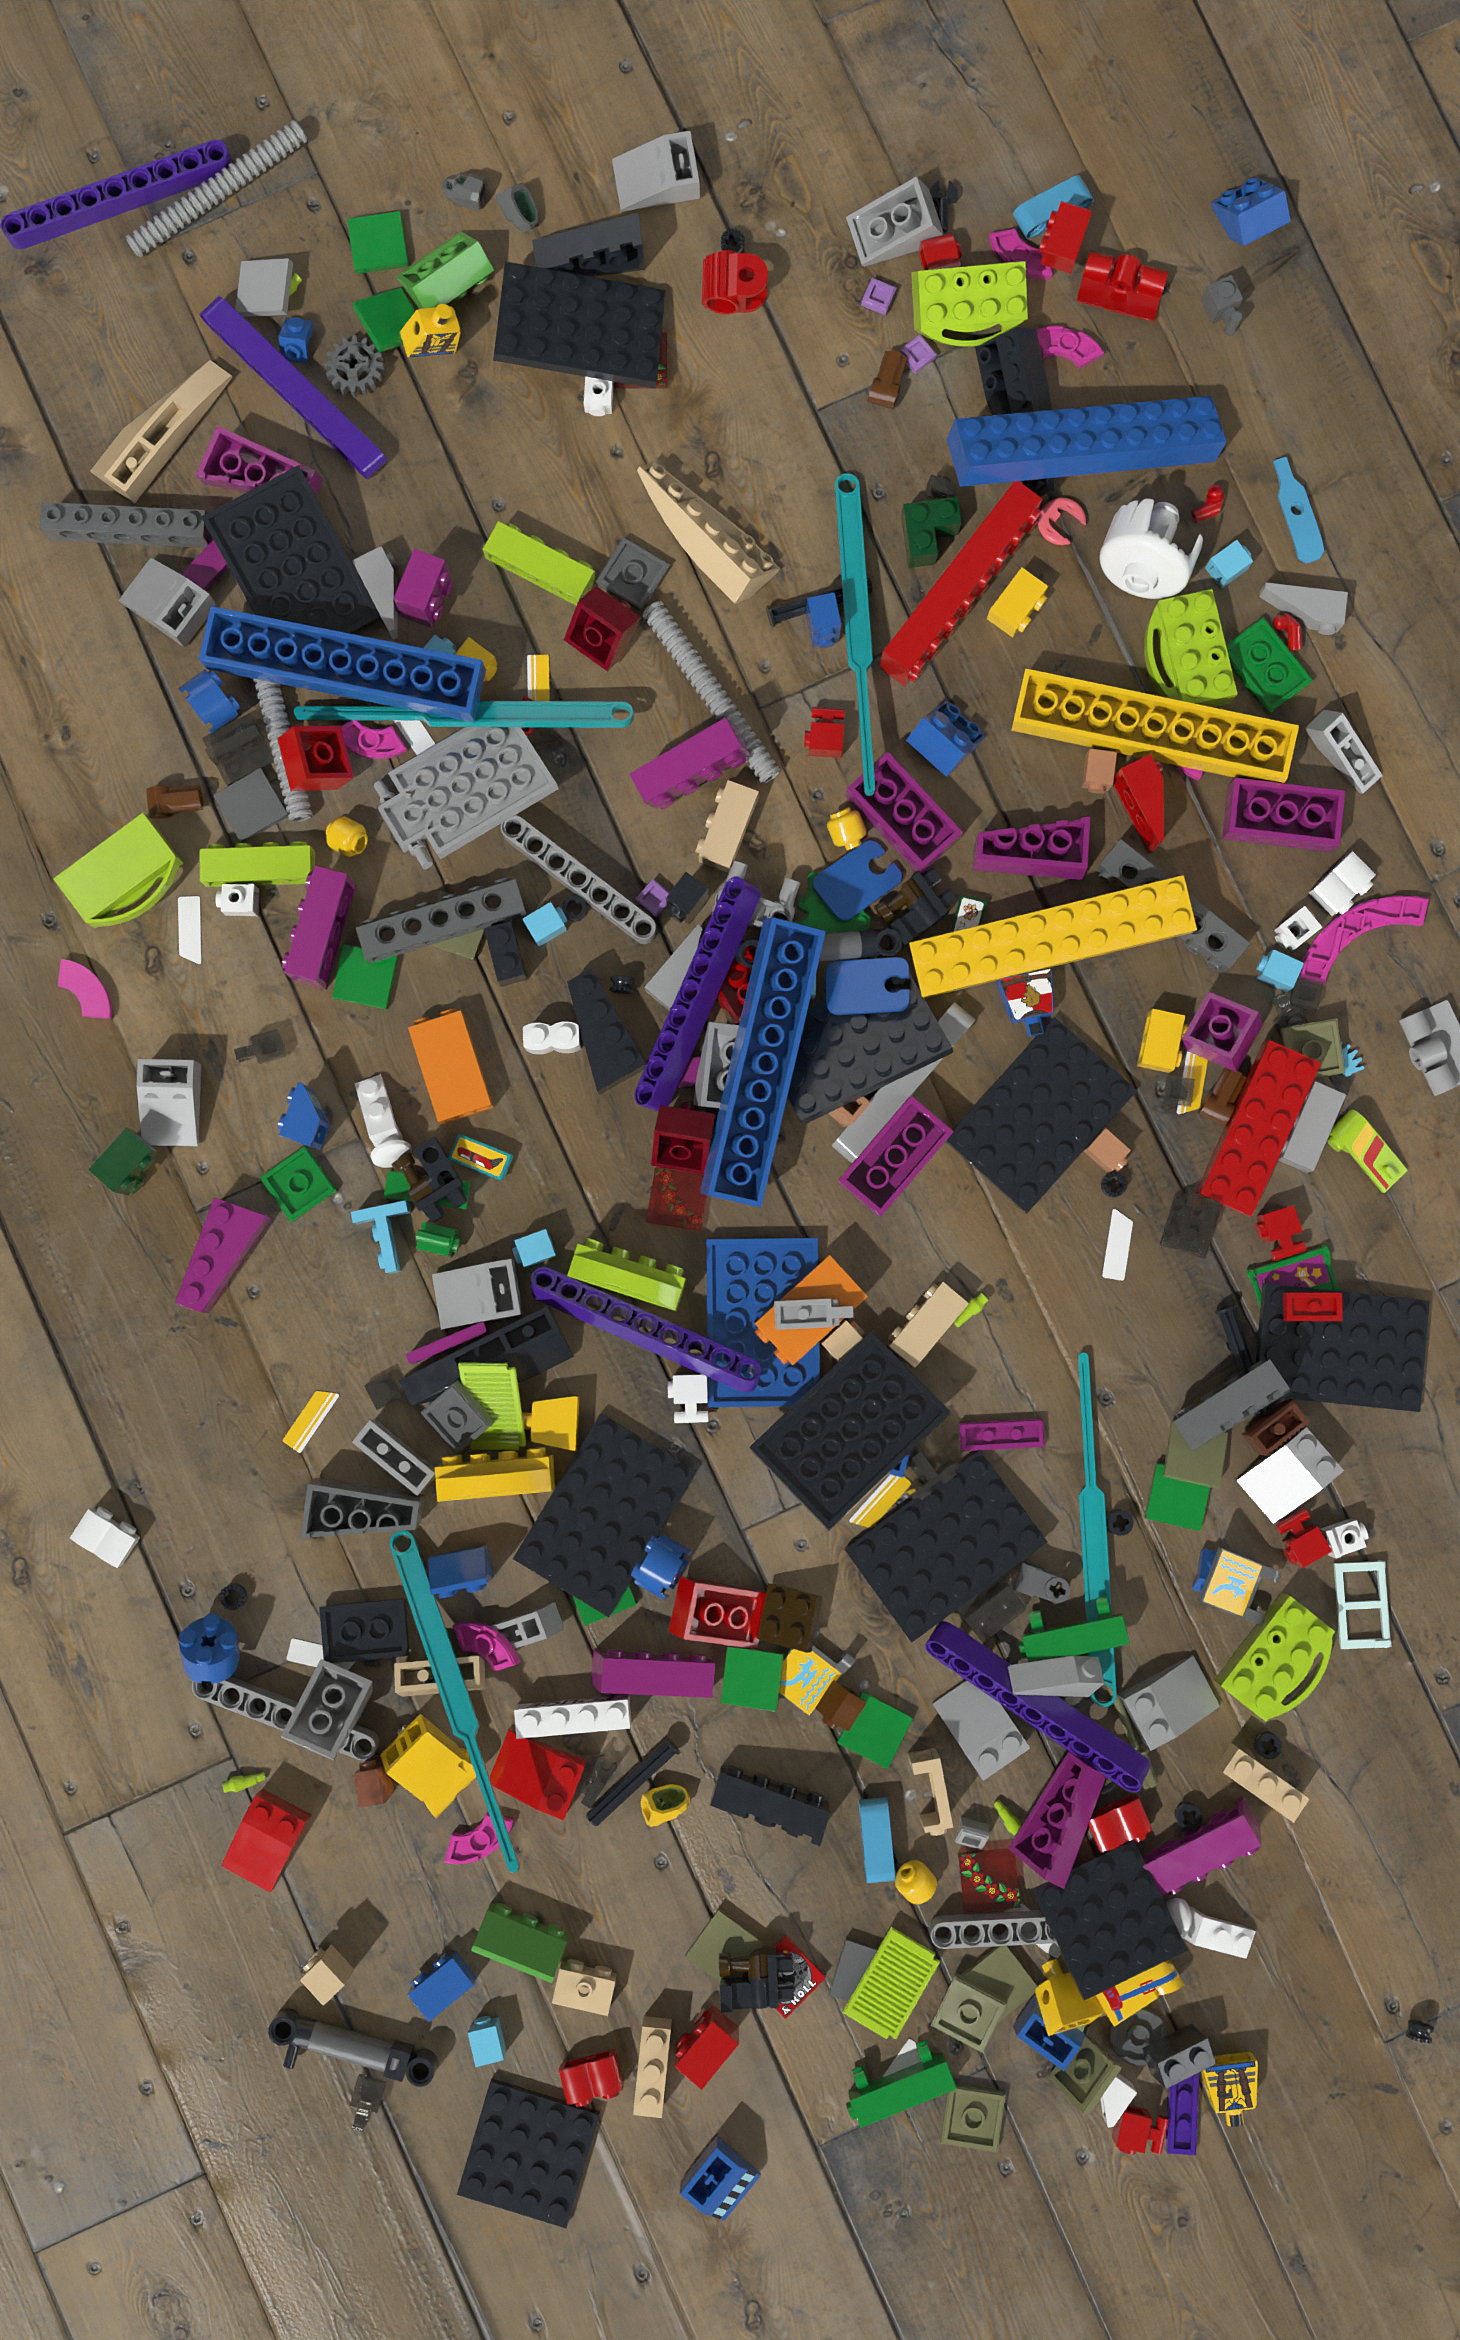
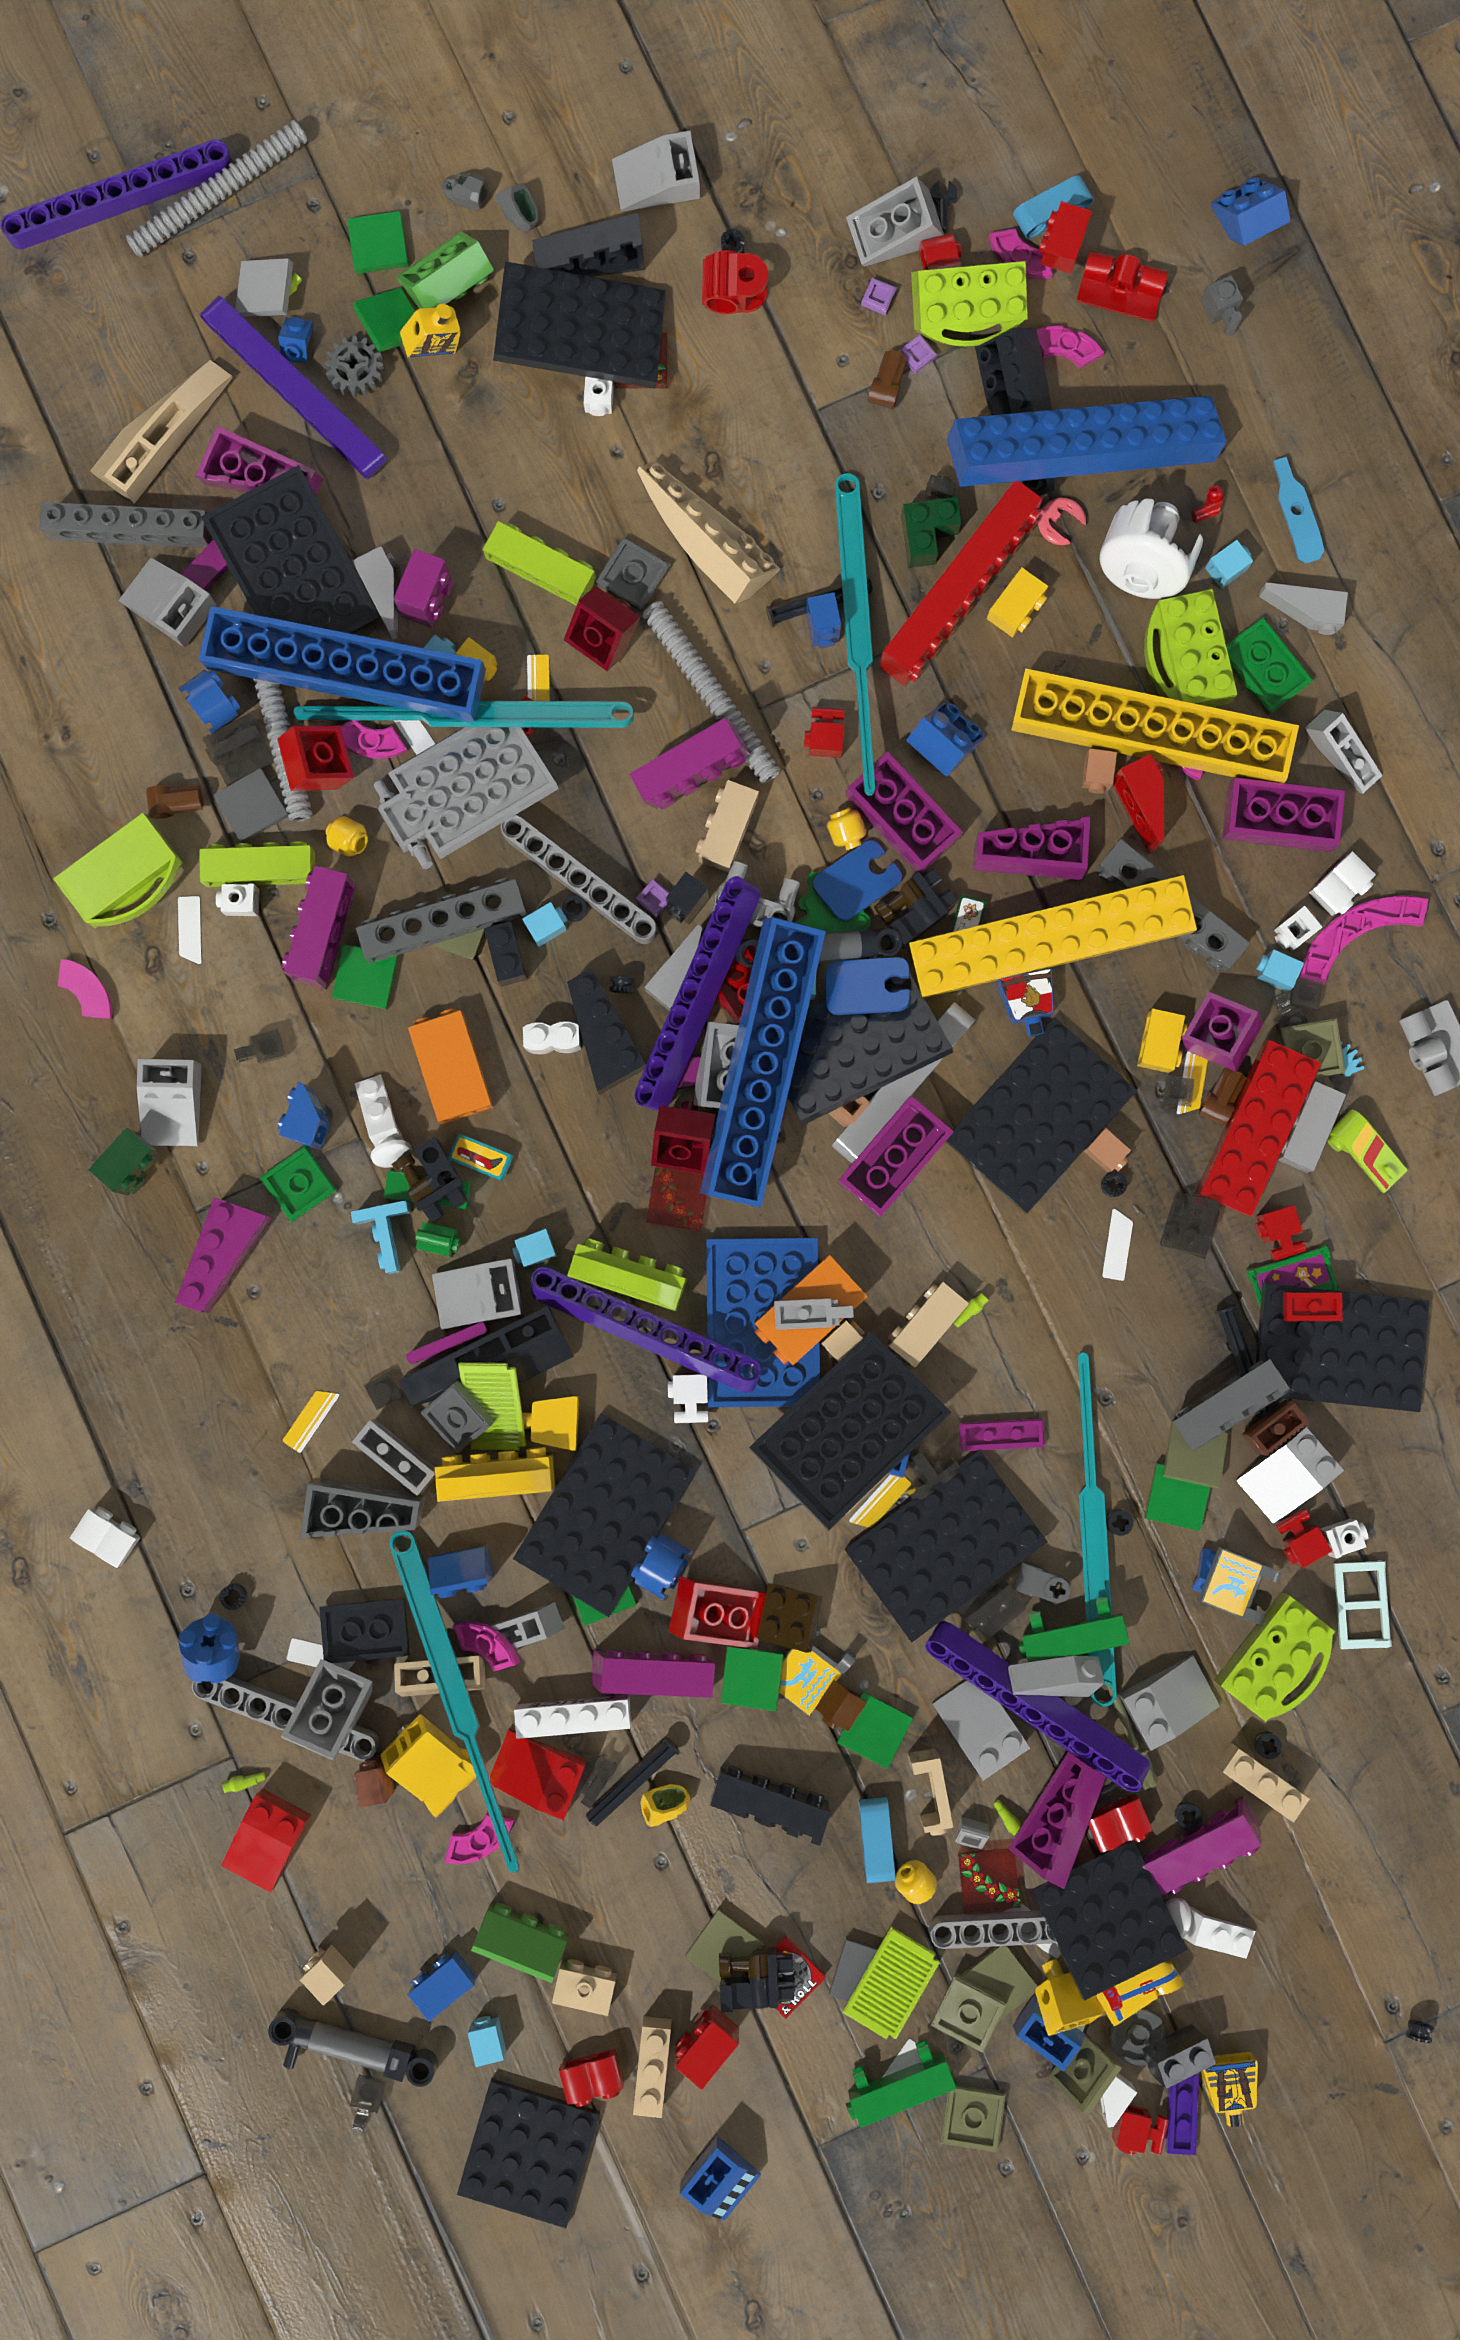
red arm [1274,613,1302,650] -> none

